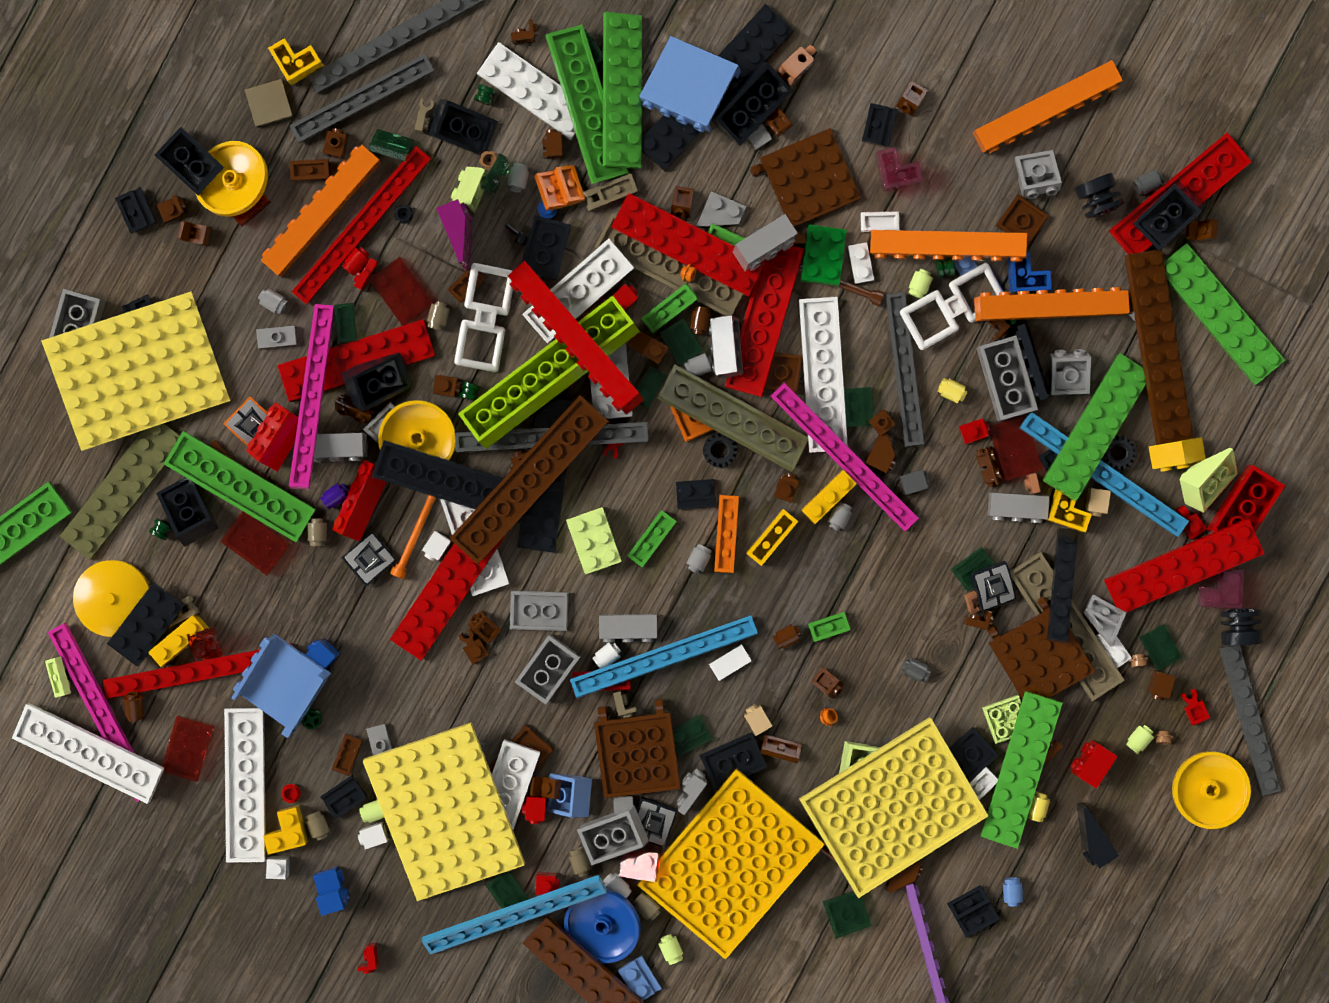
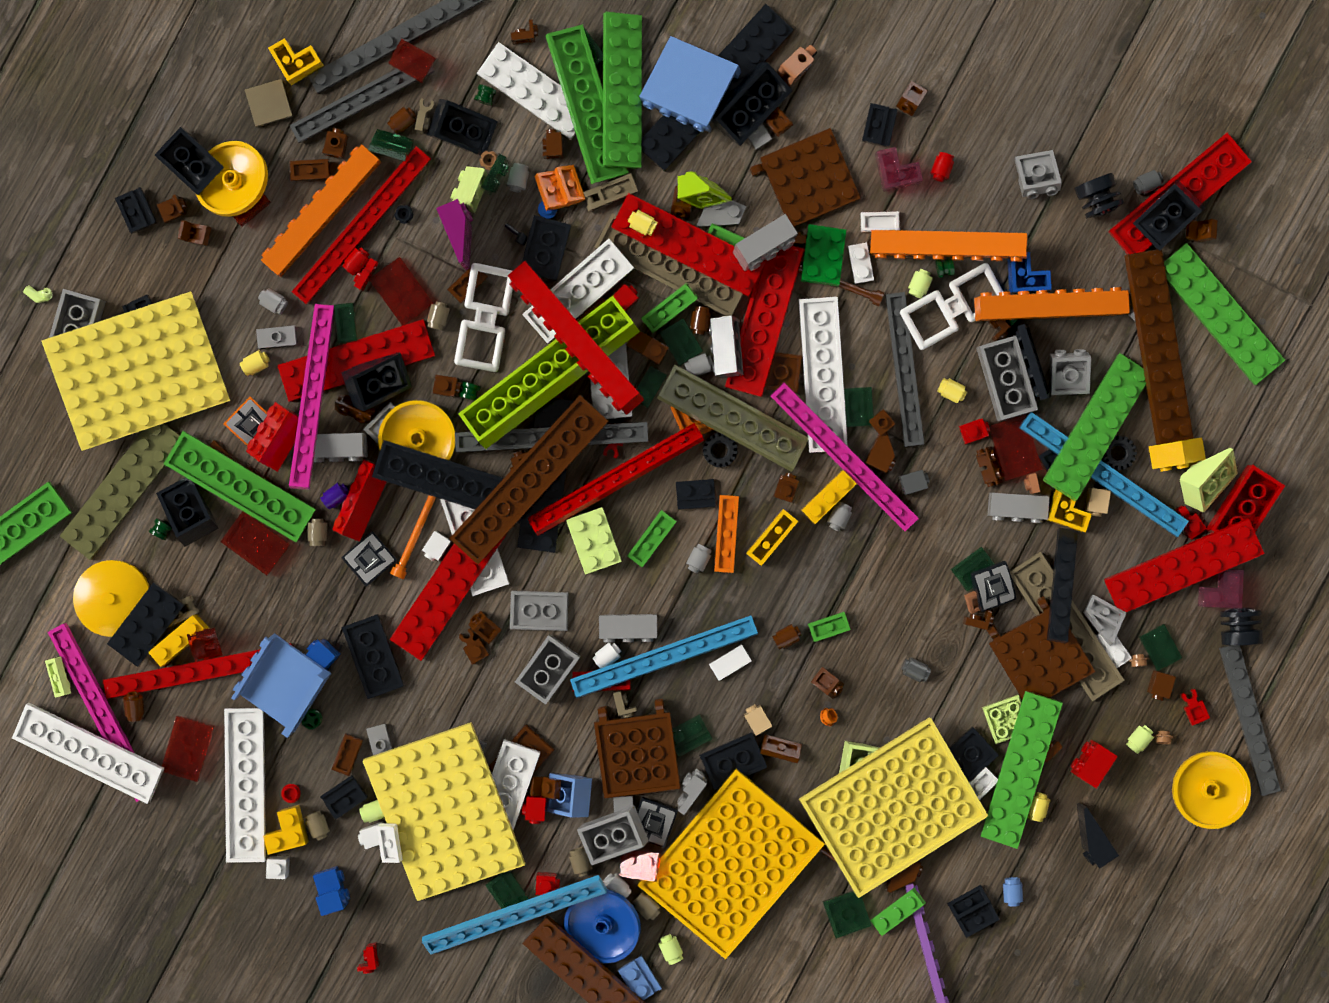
orange plate [680,264,697,283] -> none
medium blue plate [953,257,977,276] -> none
orange brick [973,60,1123,154] -> none
reddish brown tile [995,194,1049,247] -> none
none -> yellowish green arm [23,285,52,303]
none -> light yellow brick [240,350,270,376]
none -> black plate [341,614,405,699]
none -> white plate [376,823,403,863]
none -> reddish brown brick [387,106,416,134]
none -> clear red plate [388,39,436,83]
none -> red plate [527,423,704,536]
none -> light yellow brick [628,210,658,236]
none -> lime slope [678,171,732,209]
none -> bright green plate [870,887,926,936]
none -> red brick [930,152,954,182]

